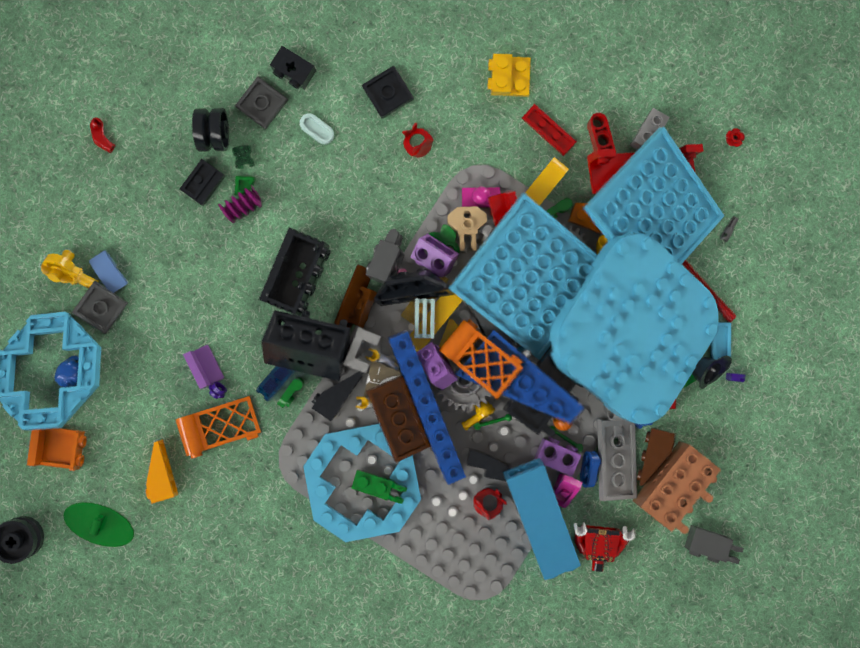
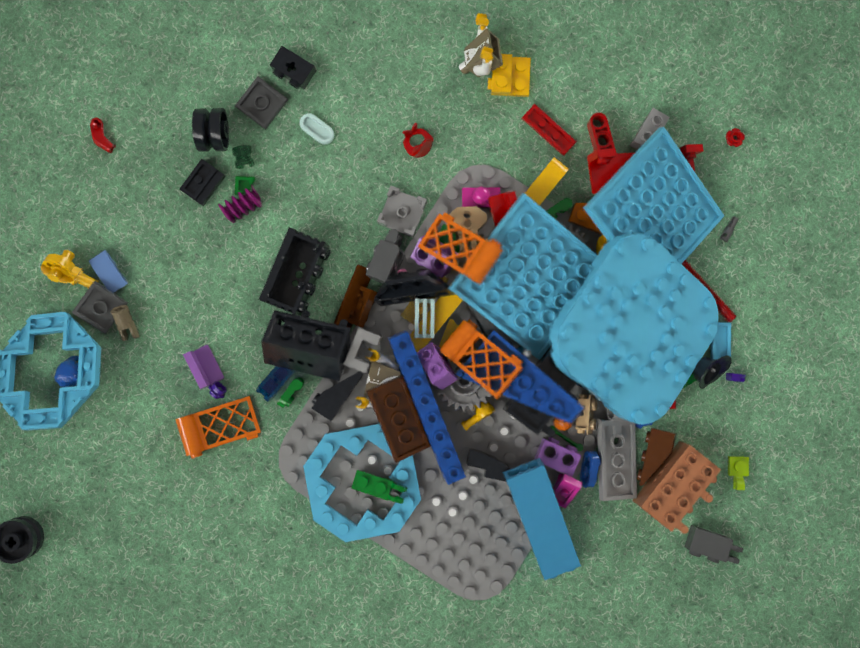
orange panel [27,428,87,471] -> none
green shield [64,503,134,547] -> none
light orange slope [146,439,179,504] -> none
black plate [361,66,414,119] -> none
green hinge [473,414,512,430] -> none
red piece [473,488,507,520] -> none
red torso [574,522,635,572] -> none
none -> dark tan hinge [111,305,140,341]
none -> light grey panel [377,186,427,237]
none -> orange piece [418,212,503,285]
none -> torso [459,13,503,77]
none -> tan hinge [575,394,597,435]
none -> lime plate [728,456,749,490]

